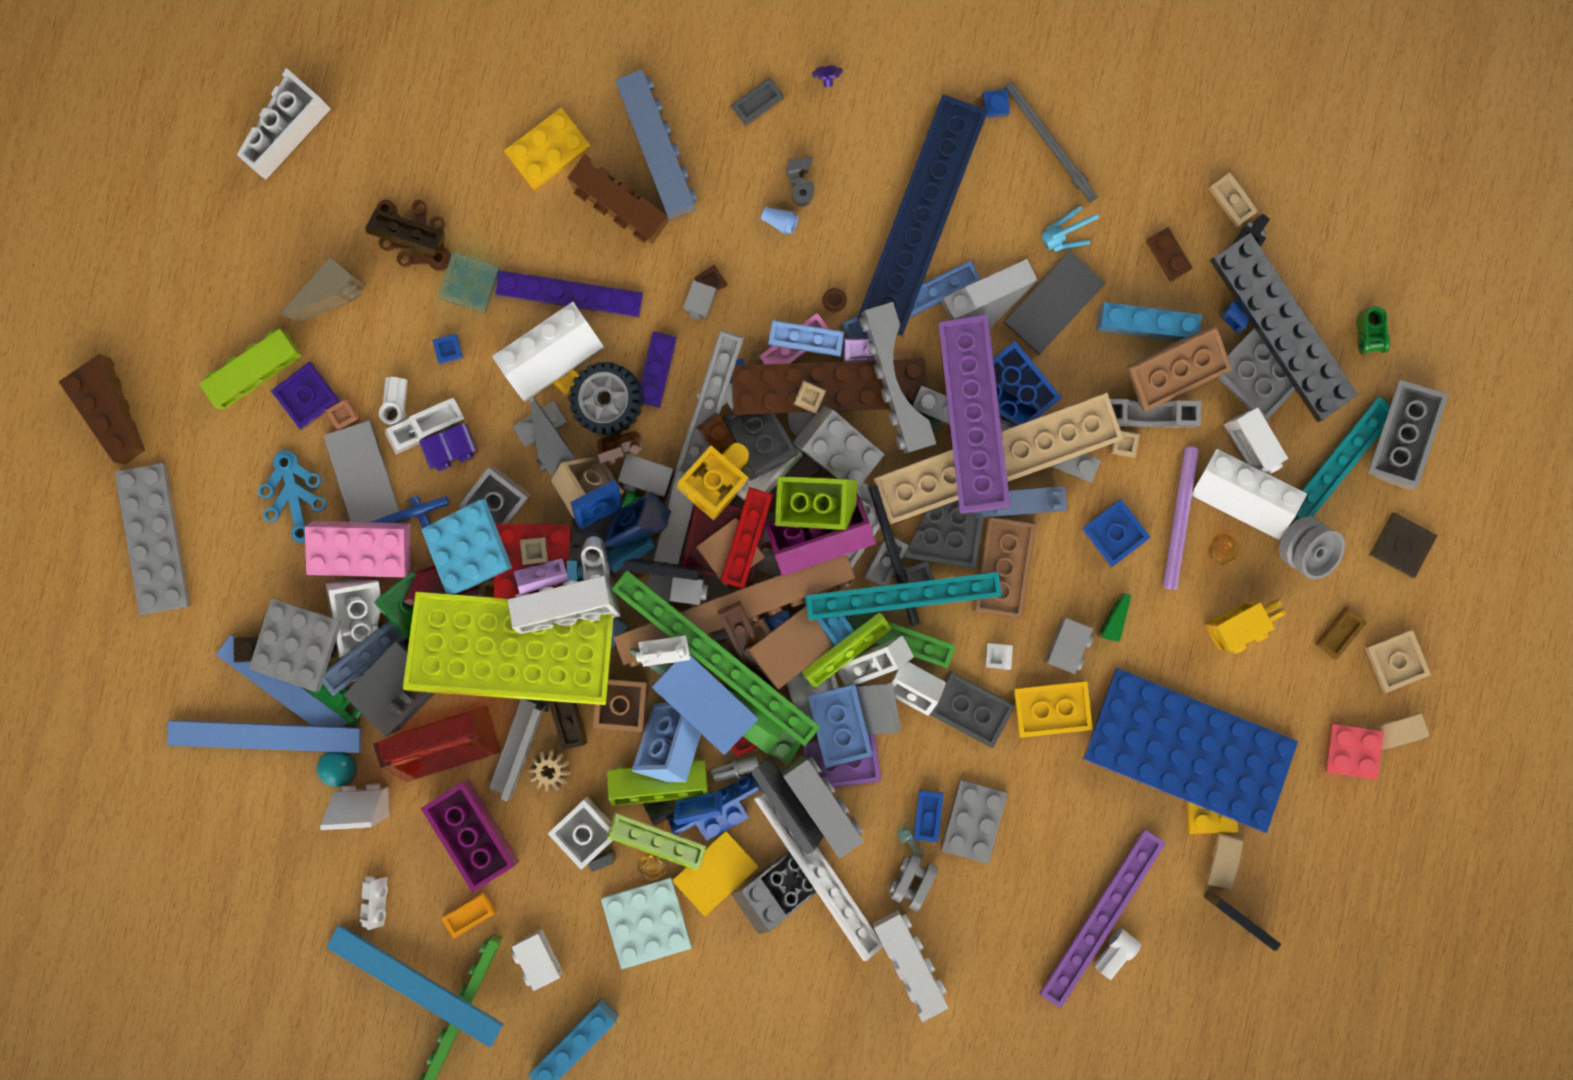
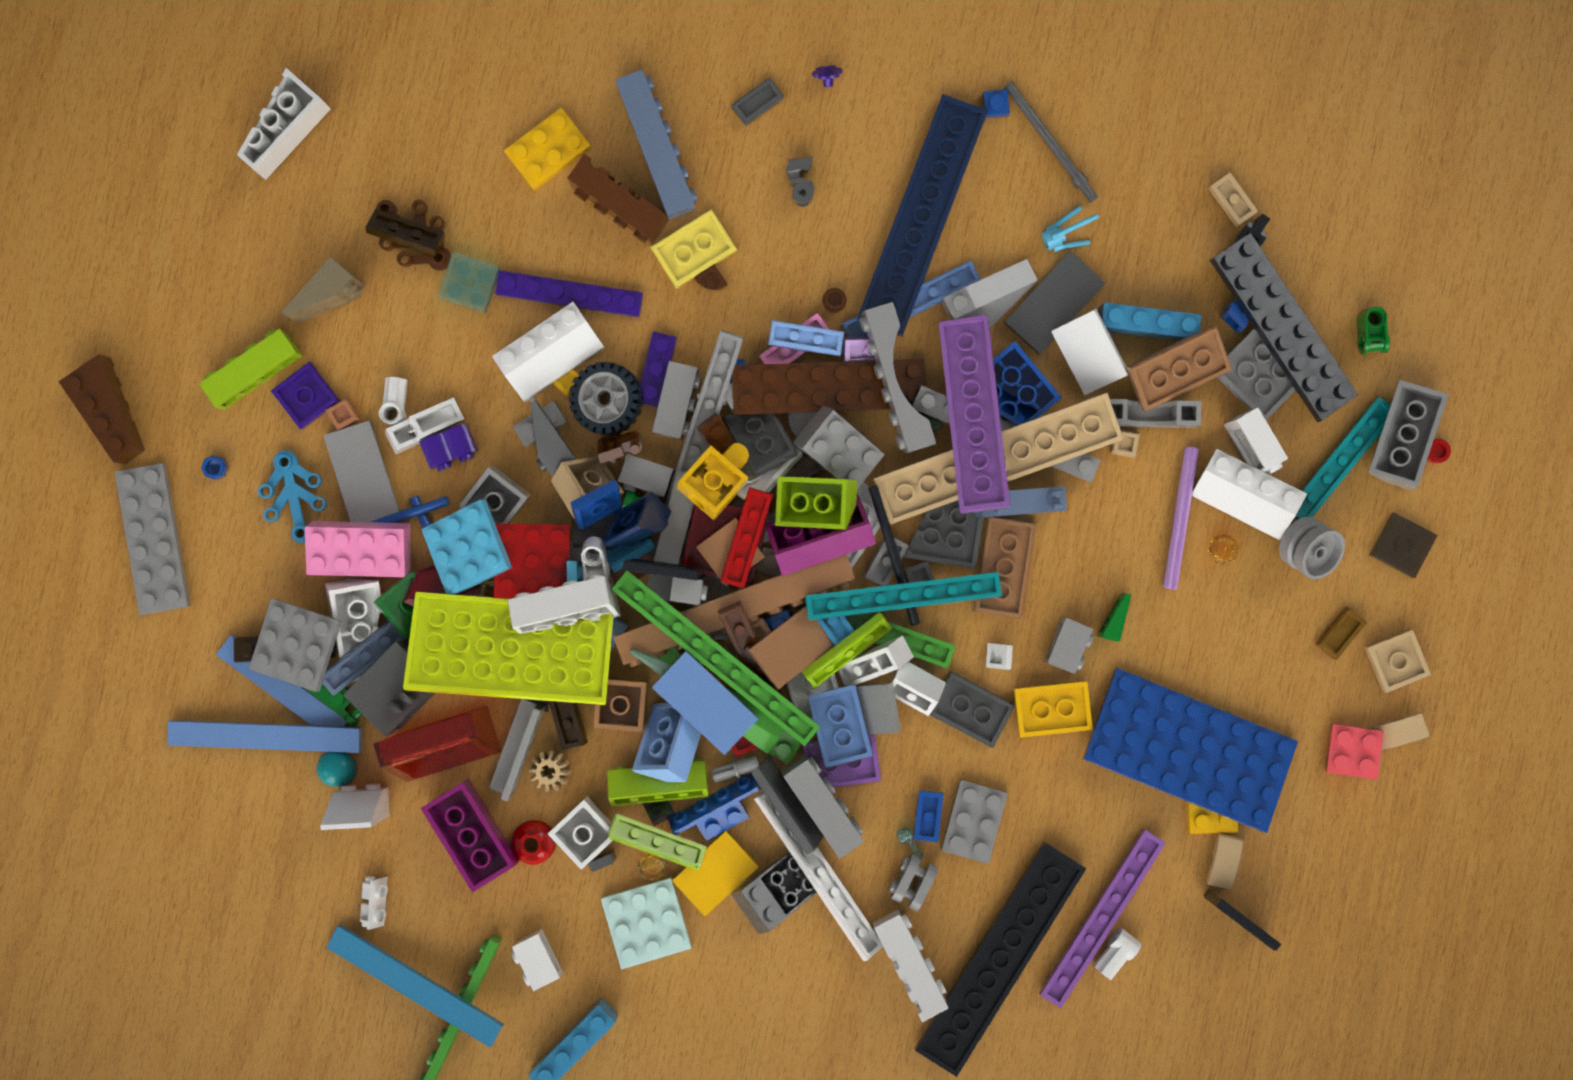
blue plate [432,334,464,365] -> none
light orange tile [441,892,496,939] -> none
lavender plate [514,558,569,594] -> none
dark tan plate [520,537,548,565] -> none
white hinge [636,635,691,667] -> none
blue tile [673,791,723,825] -> none
light grey brick [683,280,717,321] -> none
light blue cone [761,206,799,235] -> none
tan tile [793,381,826,414] -> none
blue plate [1081,499,1151,567] -> none
reddish brown plate [1146,227,1193,282] -> none
yellow brick [1204,599,1287,654] -> none
none -> blue tile [201,455,229,480]
none -> red piece [511,820,556,865]
none -> light yellow tile [650,209,737,289]
none -> light grey brick [652,361,702,441]
none -> black plate [915,841,1086,1077]
none -> white tile [1051,309,1128,395]
none -> red tile [1427,439,1451,463]

